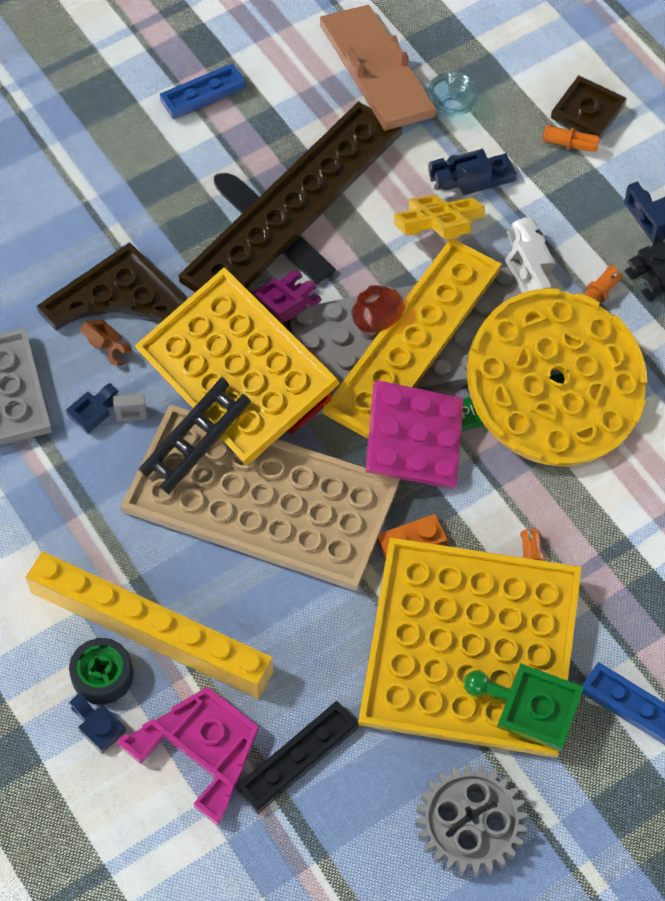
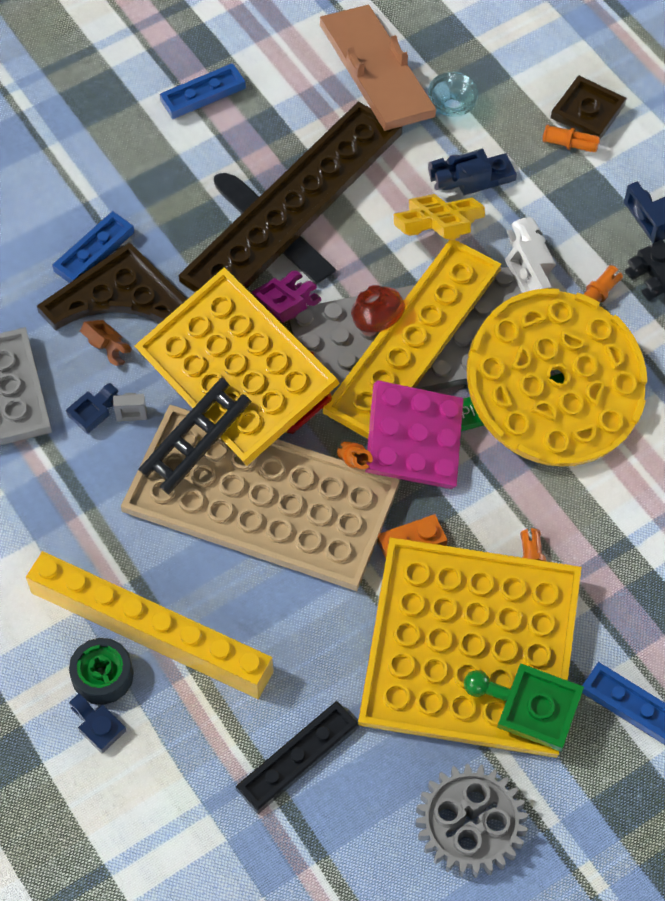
dark pink wing [117,686,259,826] -> none
none -> blue plate [52,211,135,283]
none -> orange pin [337,442,373,470]

